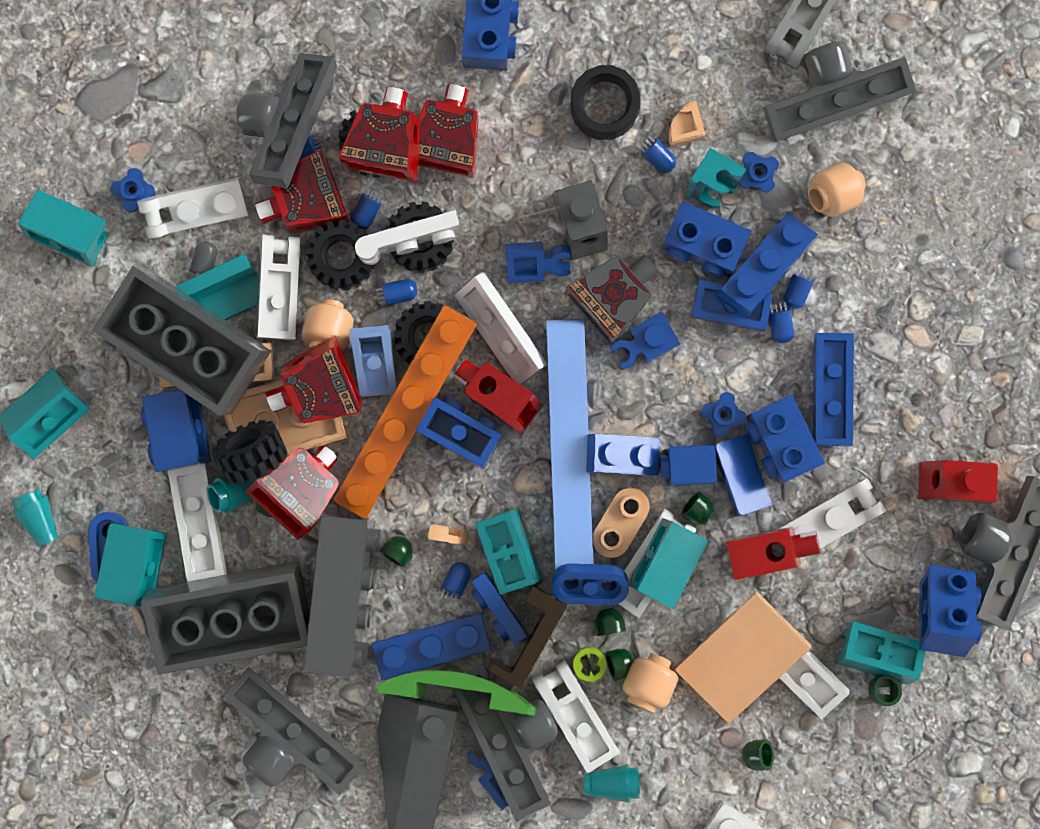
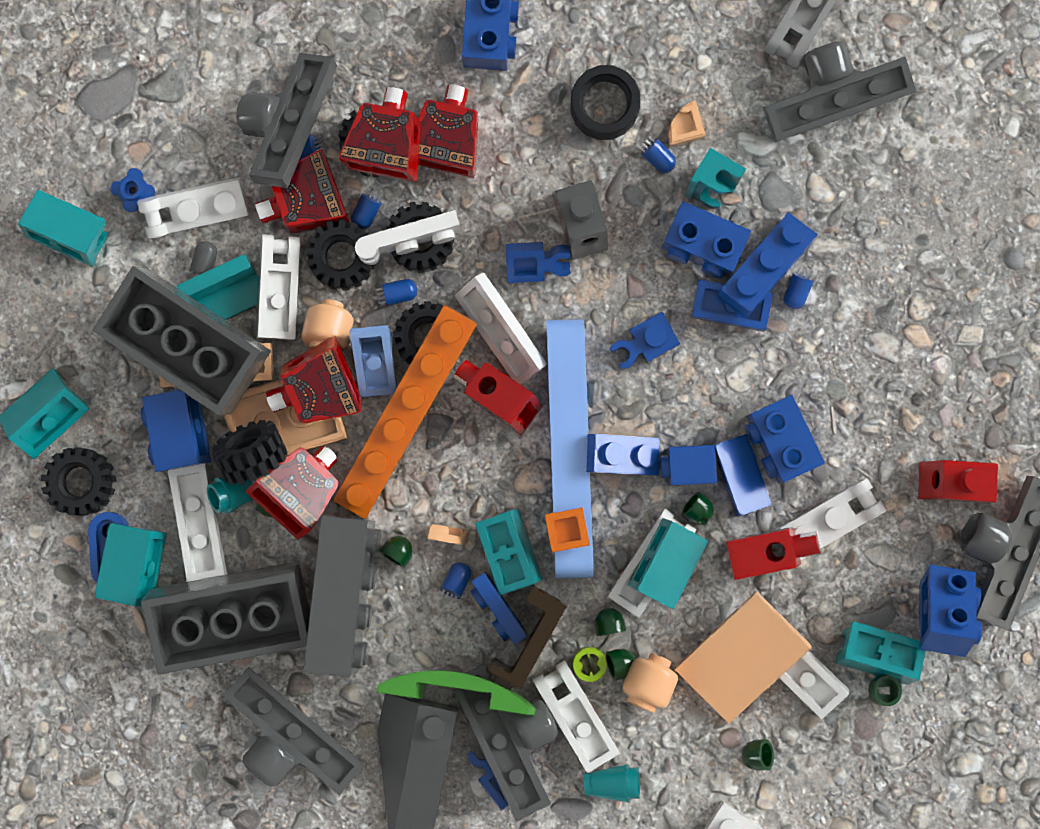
teal cone [11,488,59,547] -> none
blue plate [371,613,491,680] -> none
blue brick [416,396,502,469] -> none
blue plate [552,563,629,605] -> none
torso [565,255,658,345] -> none
light nougat plate [592,488,650,558] -> none
blue plate [701,392,746,437] -> none
blue plate [739,152,779,193] -> none
blue piece [769,302,795,343] -> none
light nougat head [807,162,866,217] -> none
blue plate [813,333,854,447] -> none
none -> black tyre [41,447,116,516]
none -> orange plate [545,507,590,553]

